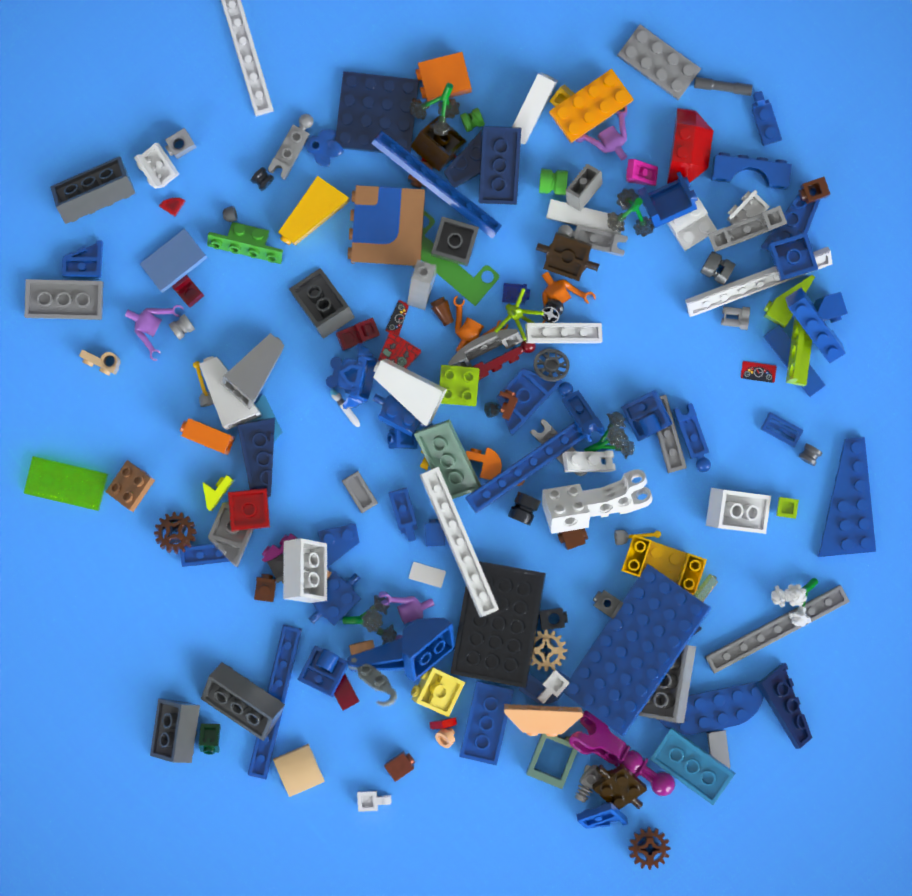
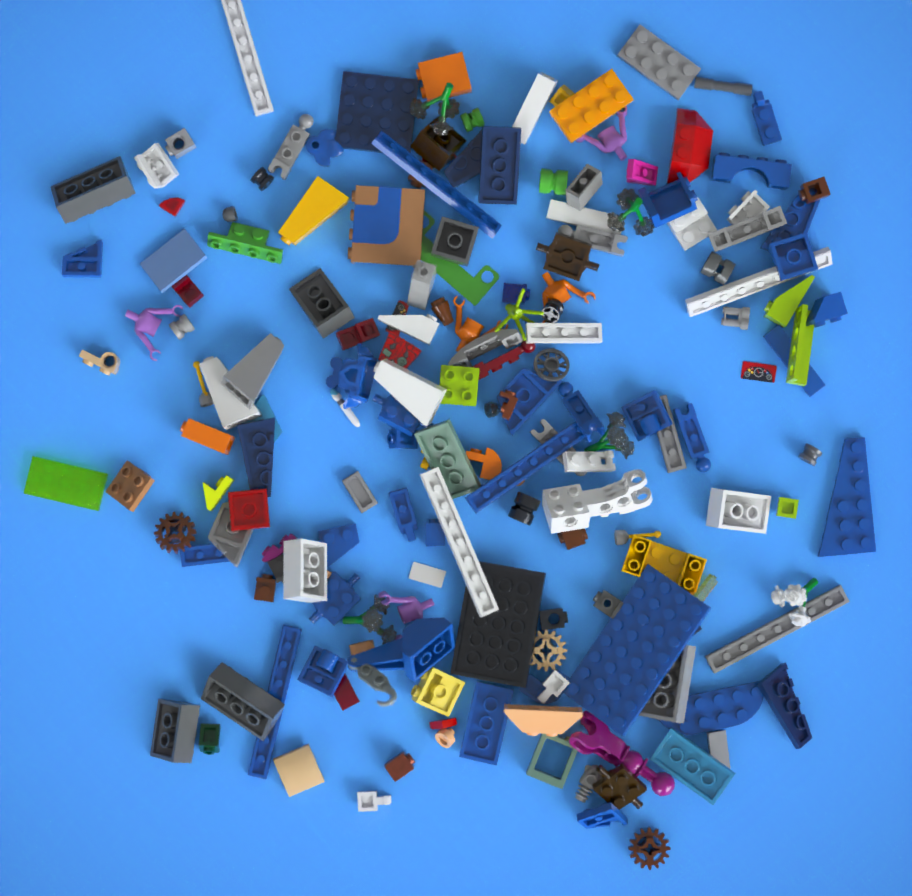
light grey plate [24,279,103,320] -> none
blue tile [760,412,804,447] -> none
blue arch [785,287,846,364] -> none
none -> white slope [378,314,439,346]

